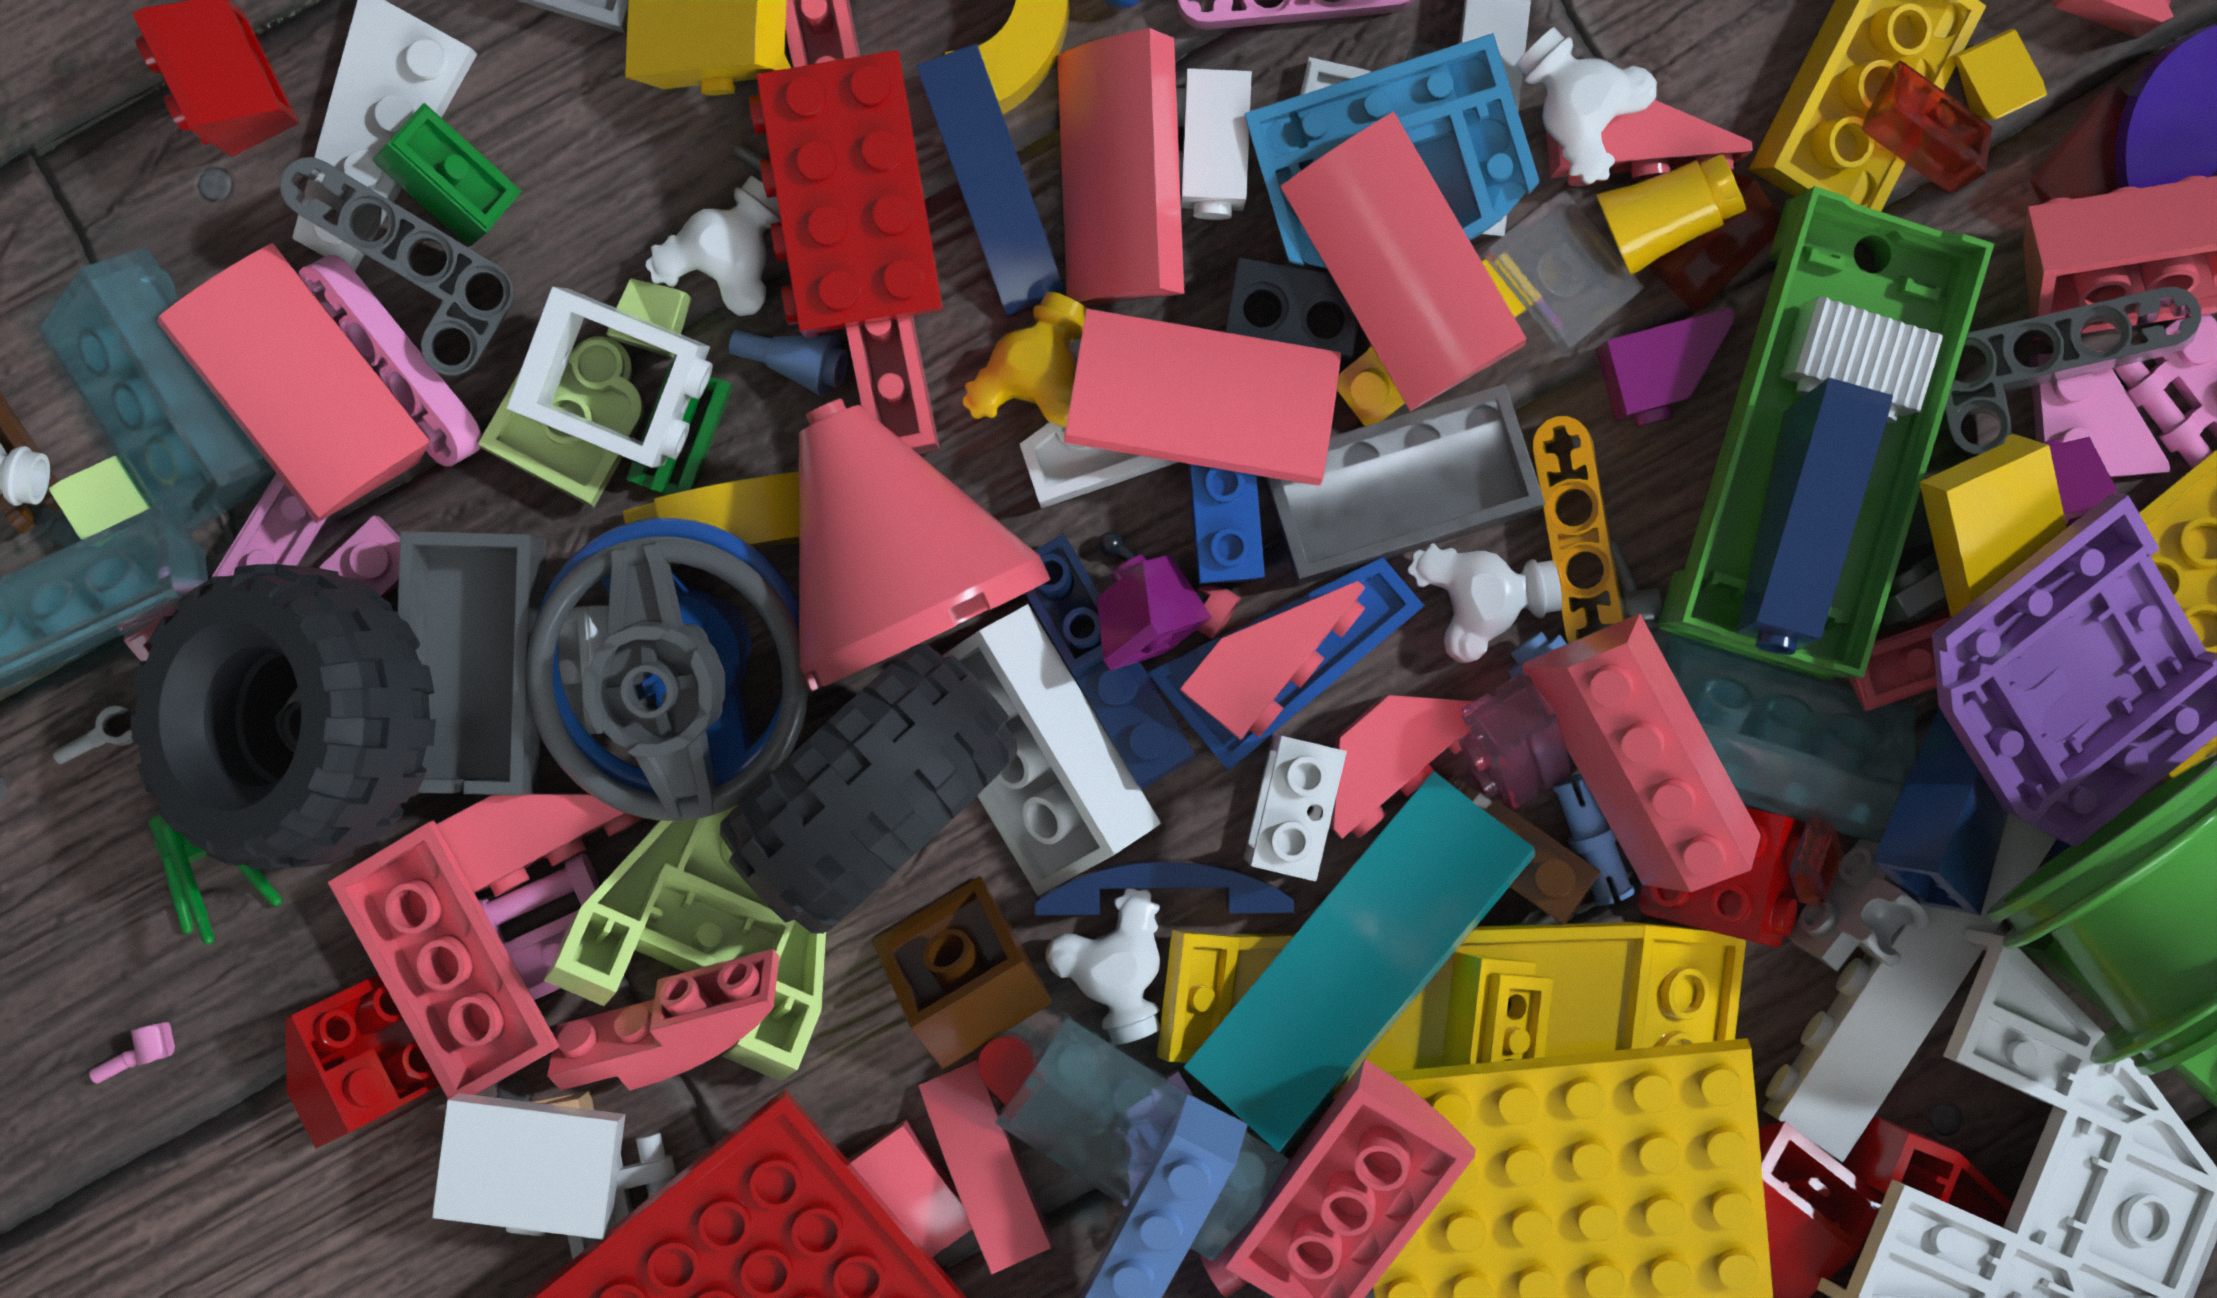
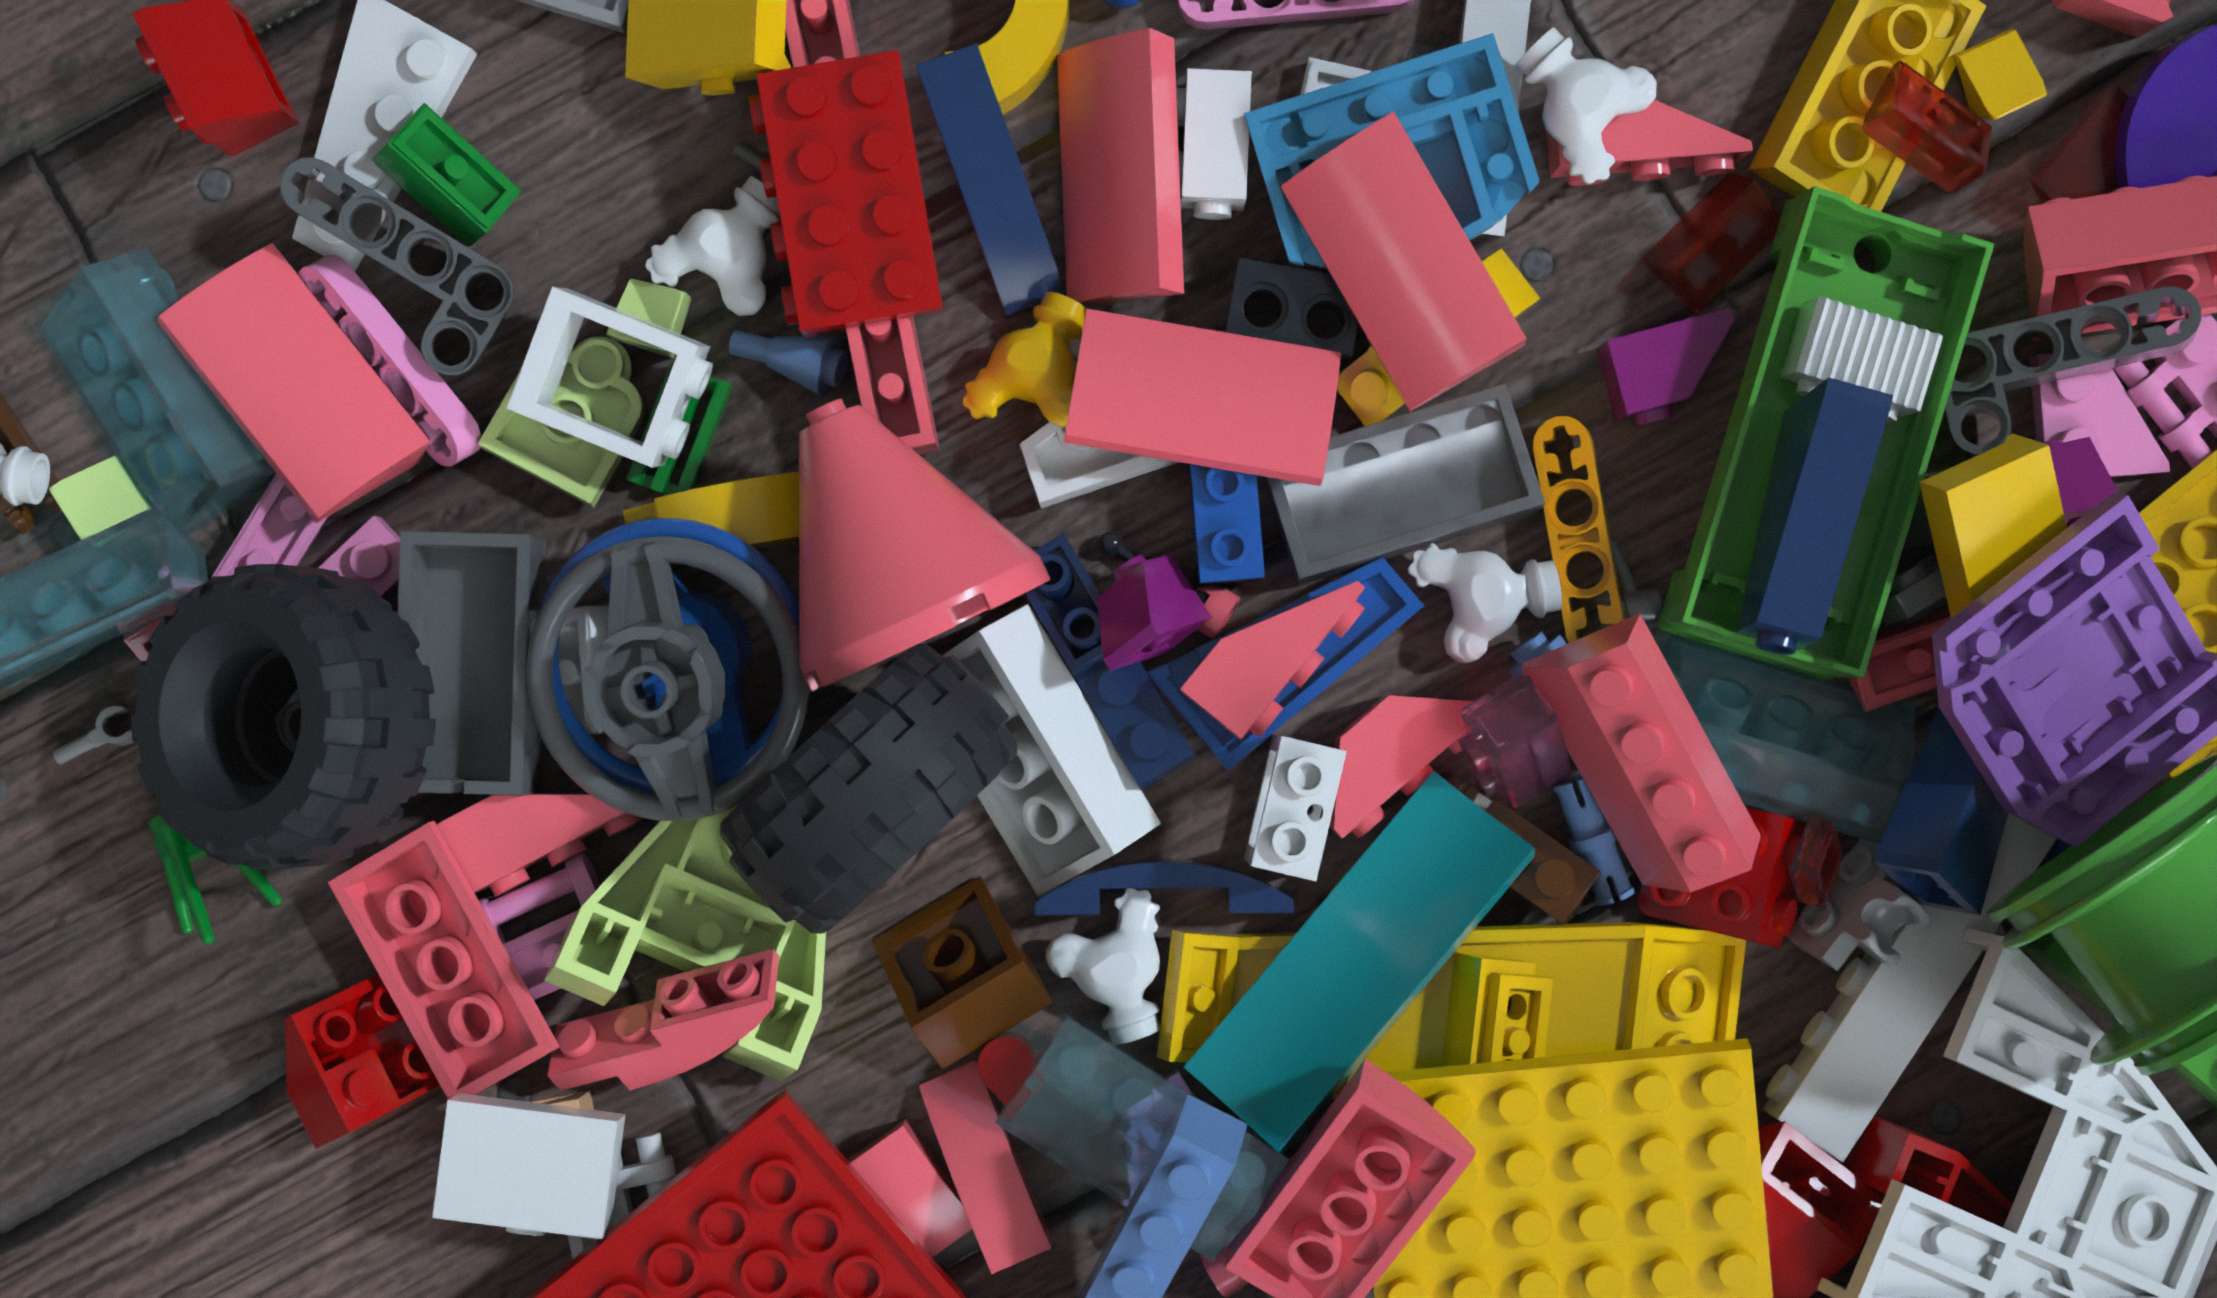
bright pink hand [89,1022,175,1084] -> none
clear slope [1482,190,1645,354] -> none
yellow plant [1596,154,1746,277] -> none

